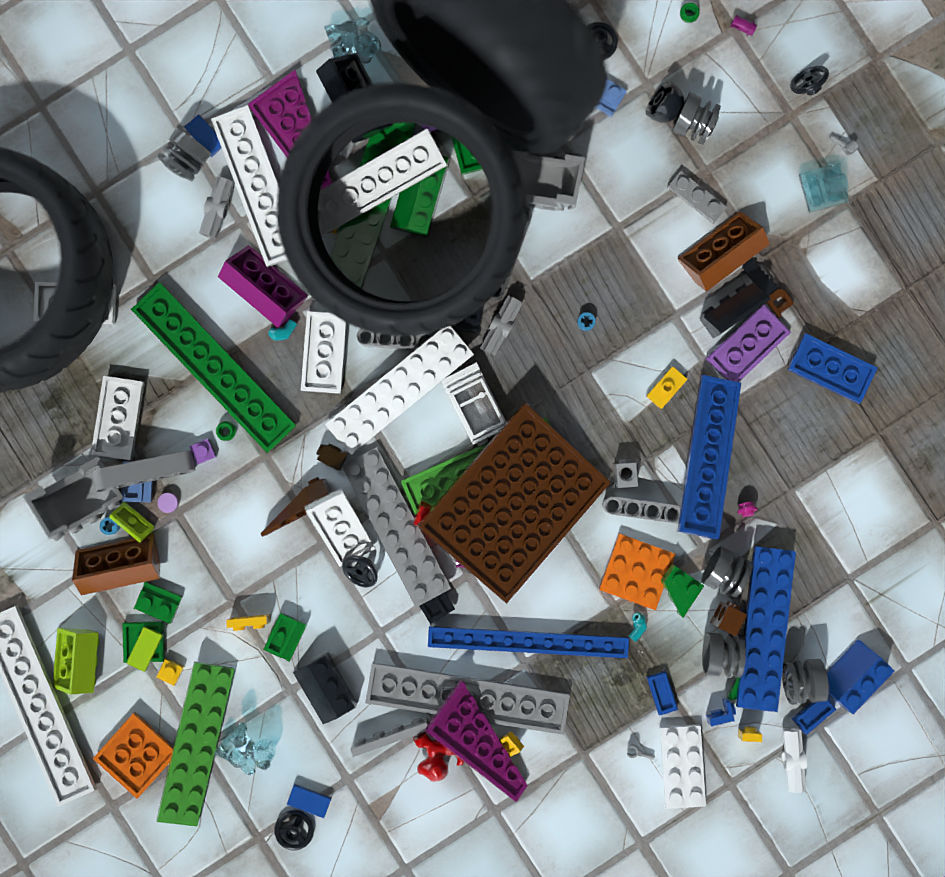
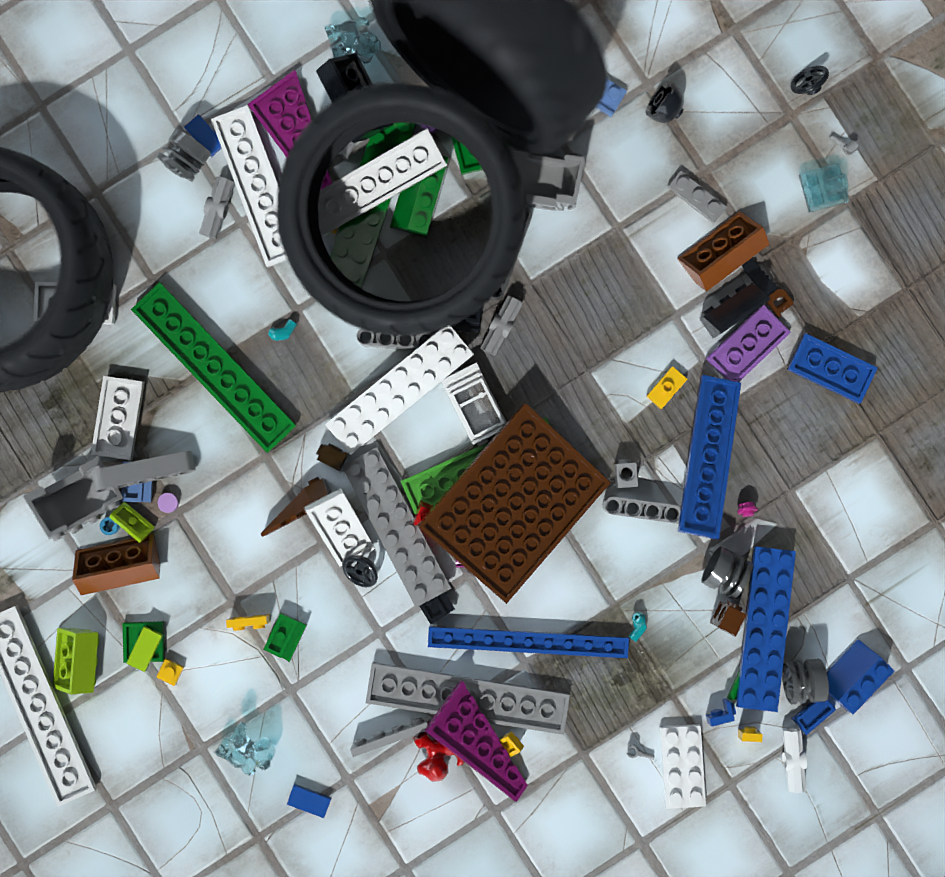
orange plate [93,712,174,799] -> none
green plate [133,581,183,624] -> none
bright green plate [156,661,235,827] -> none
medium lavender plate [189,439,217,465] -> none
green plate [216,421,236,441] -> none
magenta slope [218,245,309,328] -> none
black piece [274,810,314,851] -> none
black slope [293,652,358,724] -> none
white plate [301,311,347,394] -> none
dark azure bush [577,312,596,331] -> none
black piece [589,22,618,60] -> none
orange plate [599,533,676,610] -> none
blue tile [646,670,678,716] -> none
green wing [661,564,704,618] -> none
dark grey wheel [672,92,721,145] -> none
green plate [680,3,700,23] -> none
dark grey wheel [702,632,746,678] -> none
magenta pin [731,15,757,37] -> none

